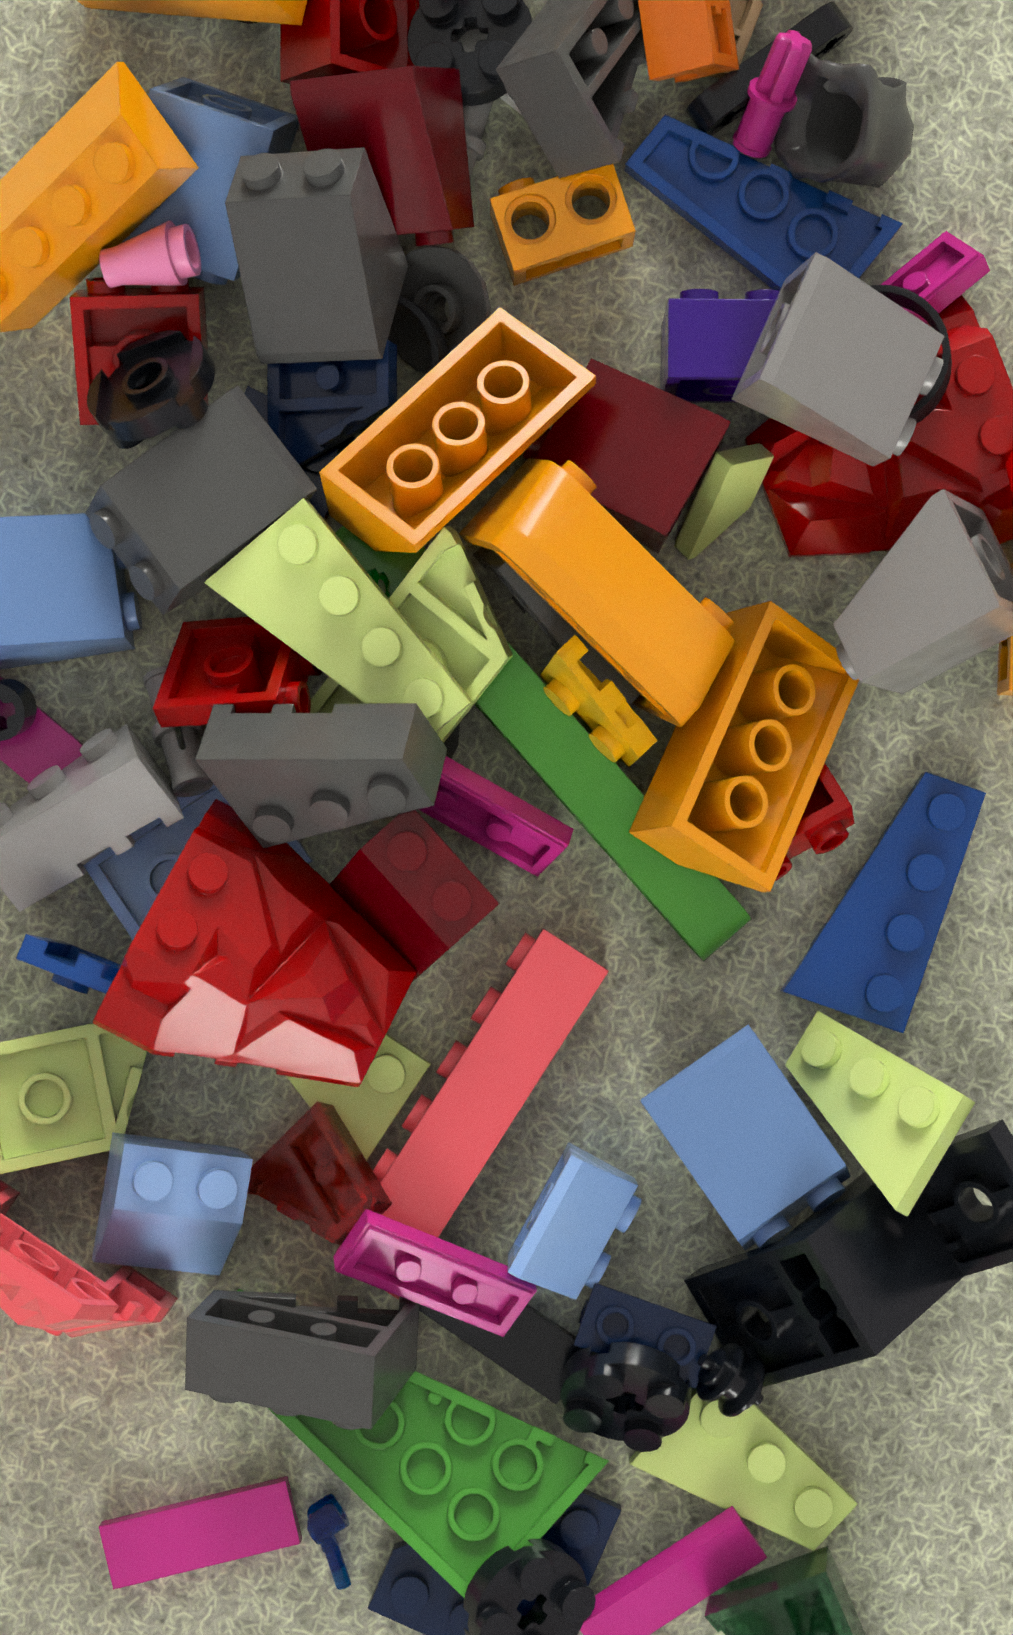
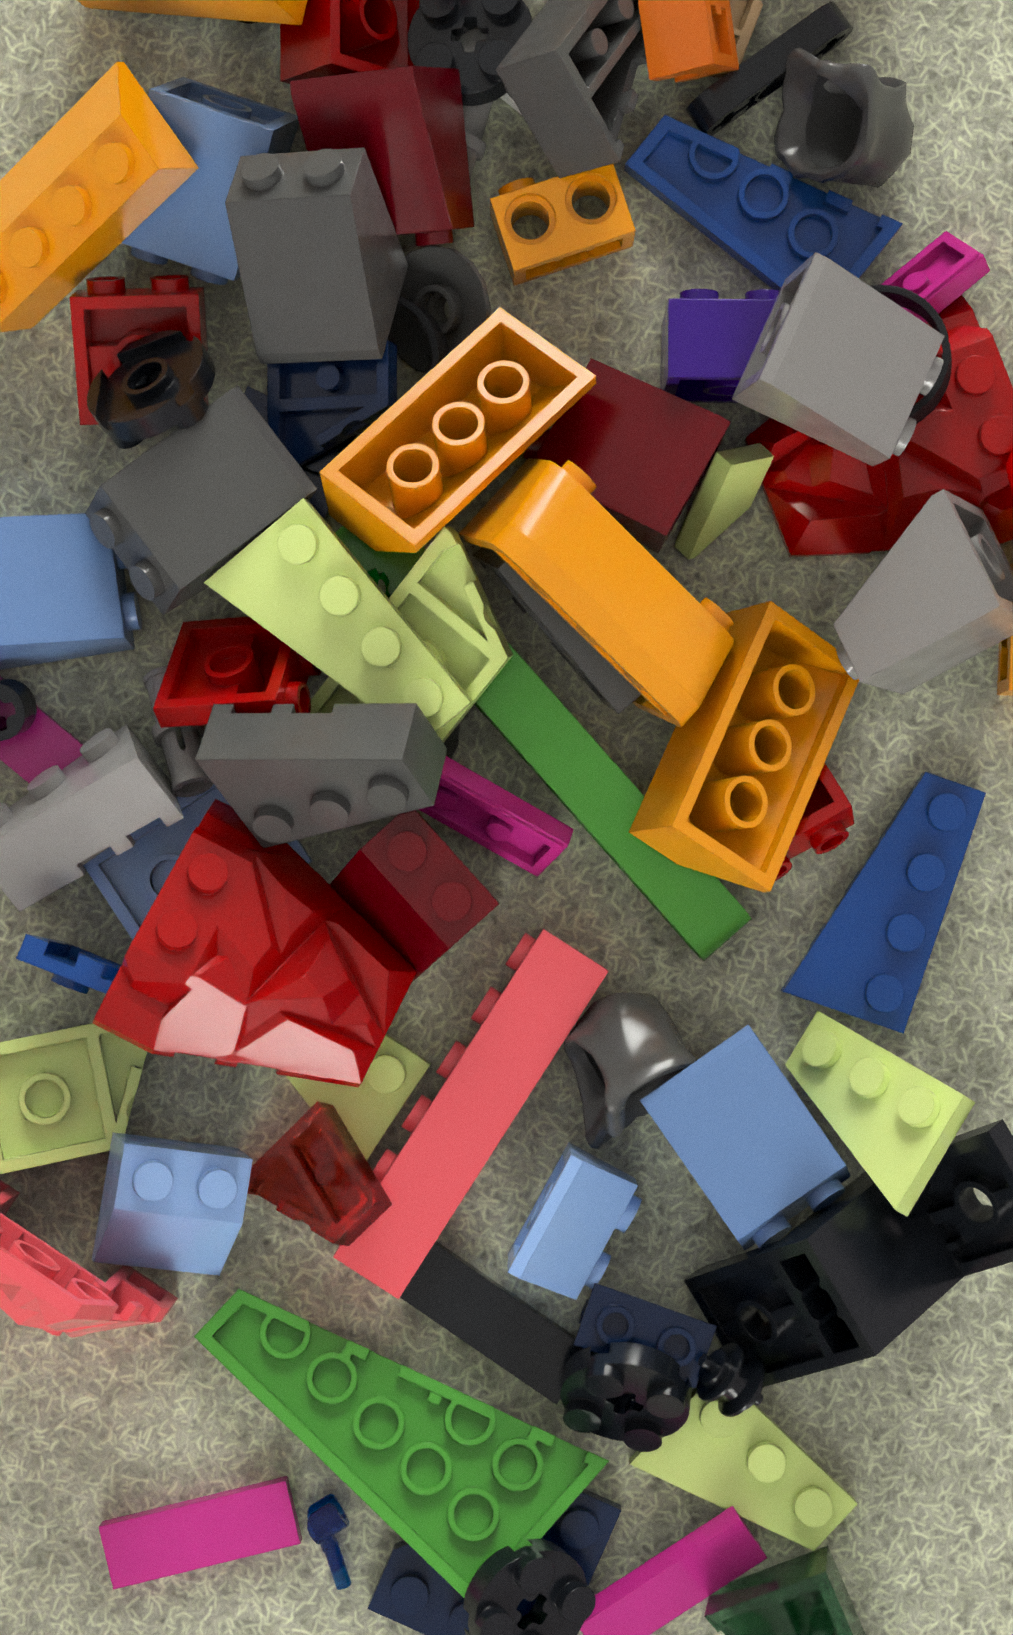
bright pink cone [99,220,201,288] -> none
dark grey wedge [185,1290,420,1430] -> none
dark pink tile [333,1209,537,1337] -> none
yellow wing [540,635,658,767] -> none
dark pink axle [732,29,812,158] -> none
none -> dark grey piece [564,992,698,1149]

